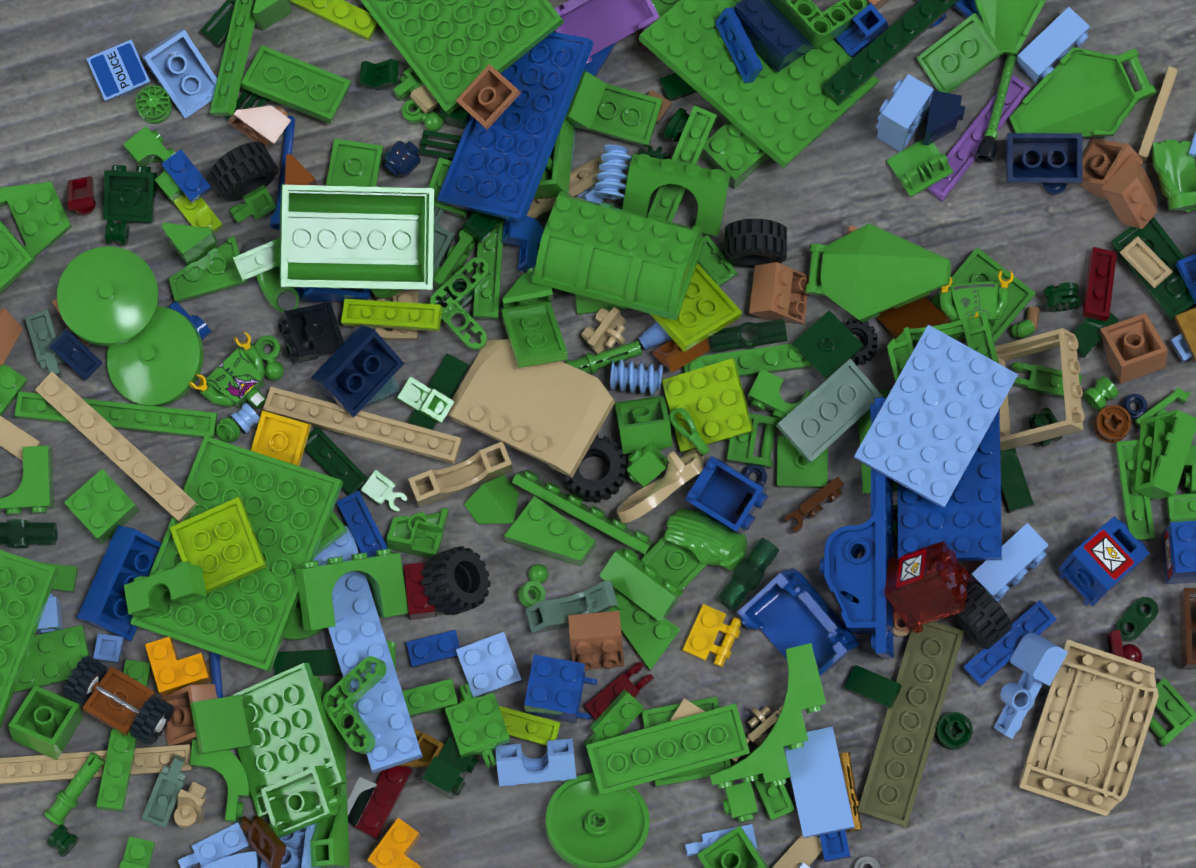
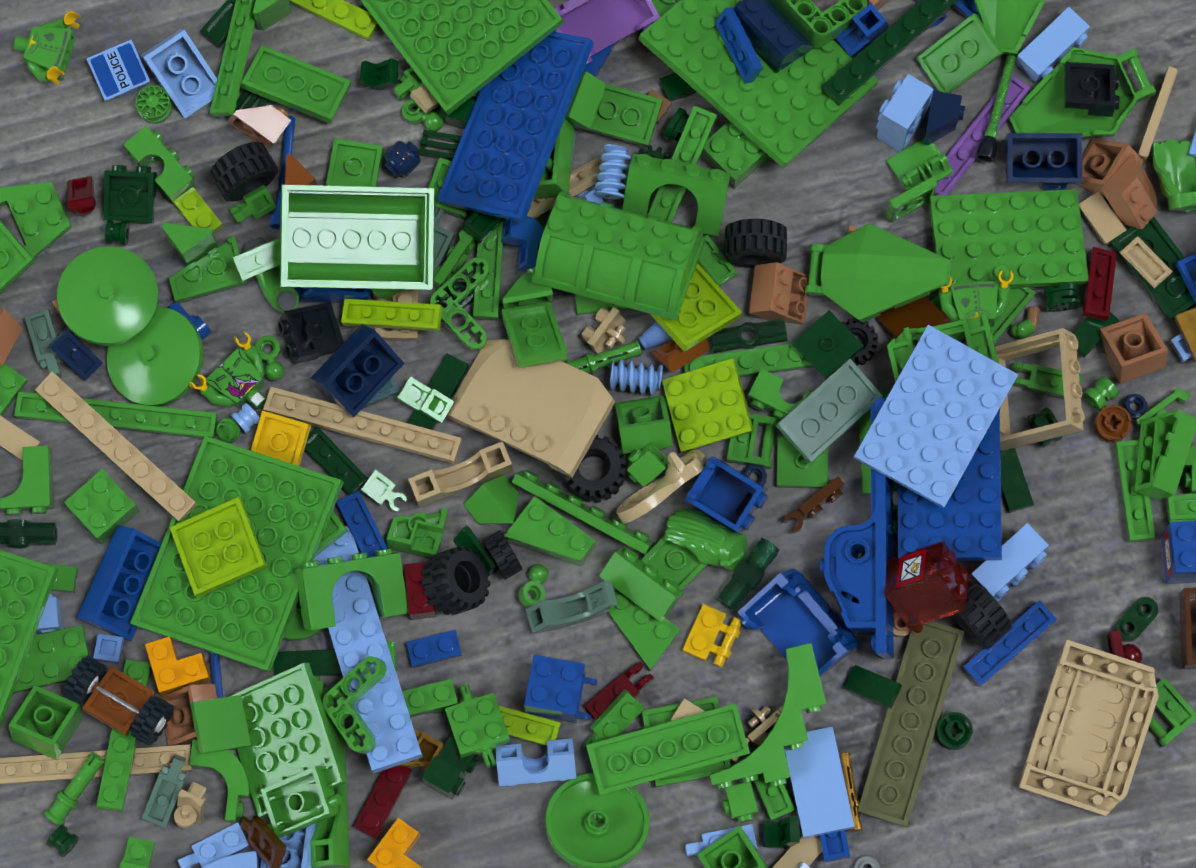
bright green arch [124,562,207,618] -> none
blue plate [162,149,212,204] -> none
sticker [347,777,377,826] -> none
nougat slope [455,64,521,130] -> none
light blue plate [456,631,521,697] -> none
nougat slope [568,611,624,671] -> none
bright green piece [669,408,710,456] -> none
light blue plate [993,633,1068,739] -> none
blue container [1058,516,1150,607] -> none
none -> bright green torso [14,11,81,85]
none -> dark green slope [454,525,497,577]
none -> black tyre [482,530,523,580]
none -> dark green bracket [762,816,802,849]
none -> bright green tile [886,177,937,223]
none -> bright green plate [929,189,1089,290]
none -> black plate [1064,62,1120,117]
none -> tan tile [1079,192,1126,246]

